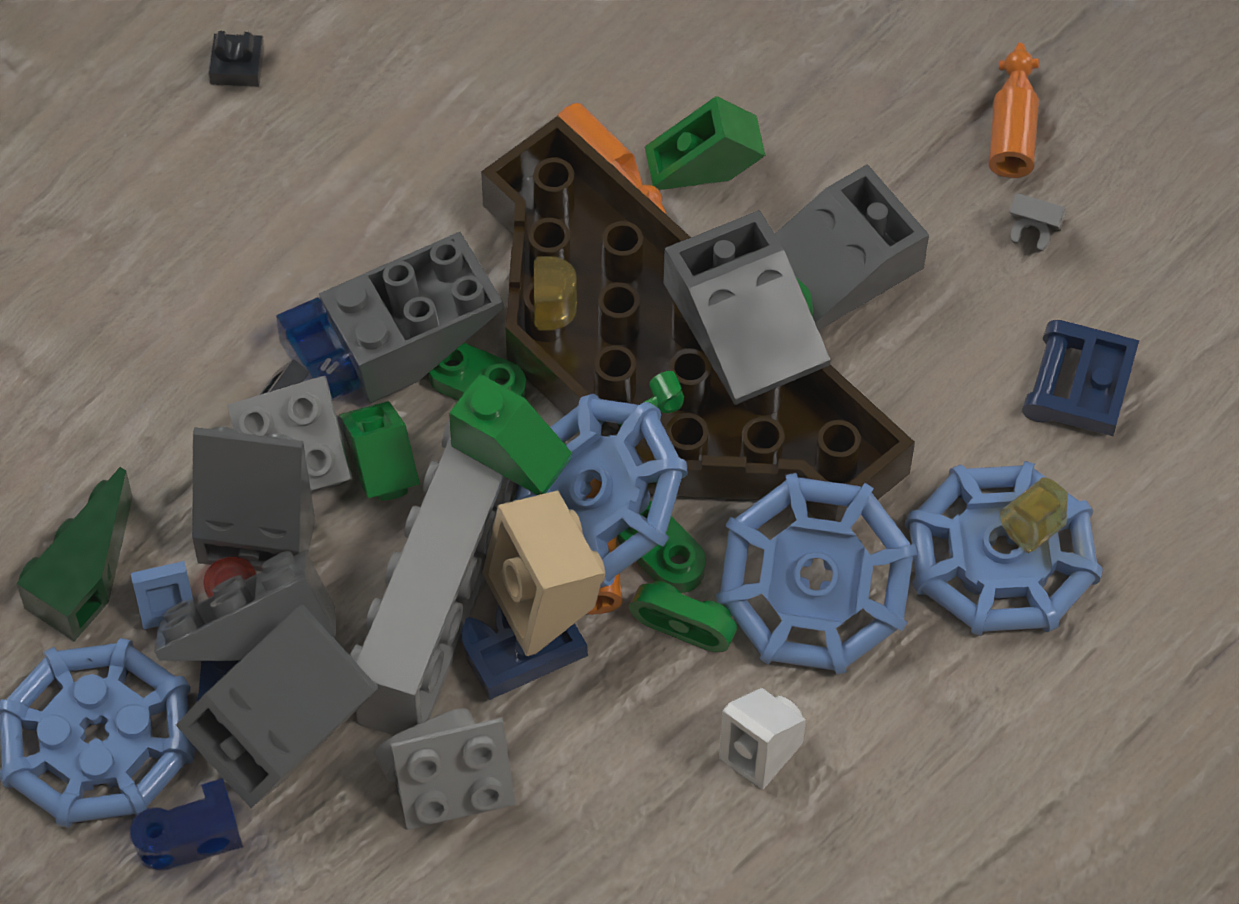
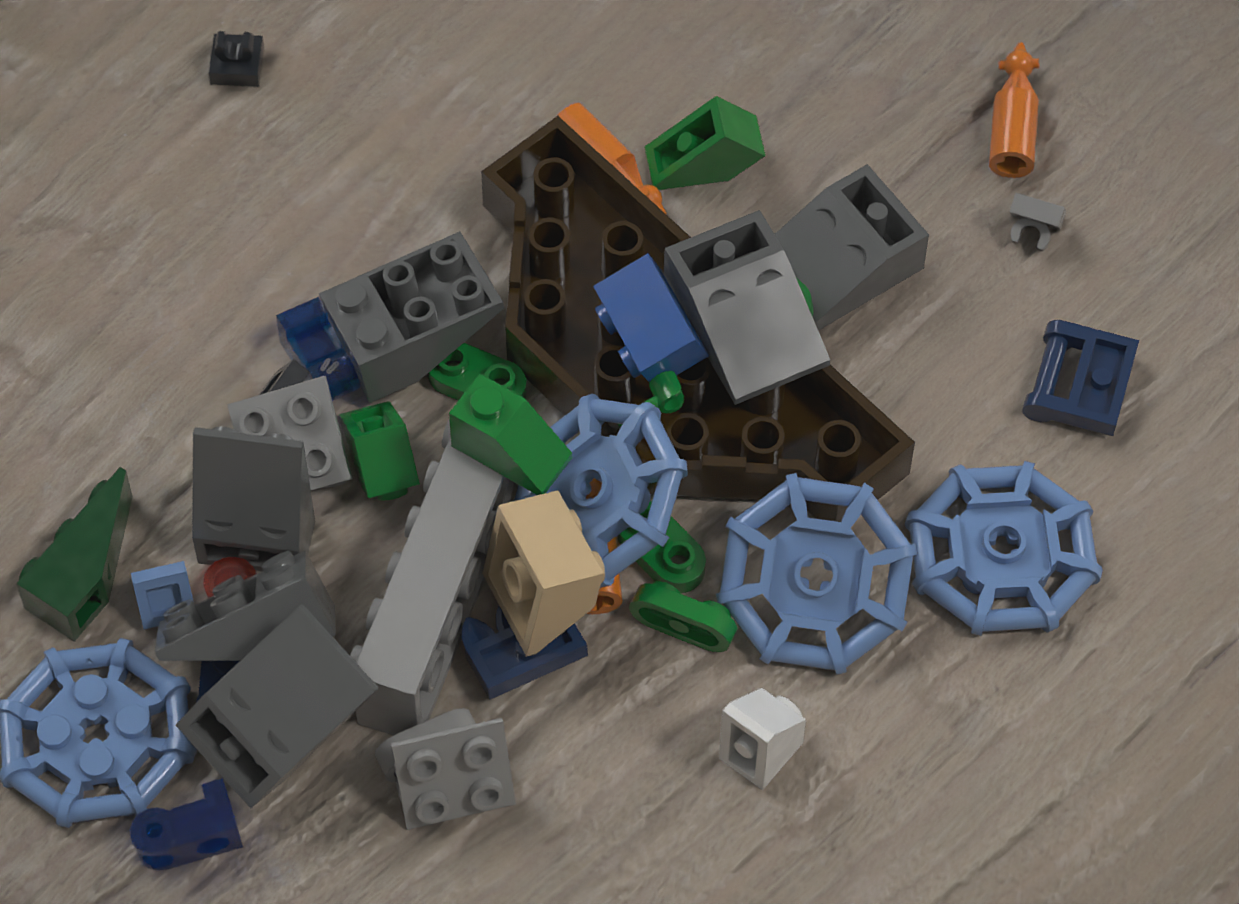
clear yellow brick [534,257,577,330] -> none
clear yellow brick [1000,477,1068,554] -> none
none -> blue brick [593,254,709,382]

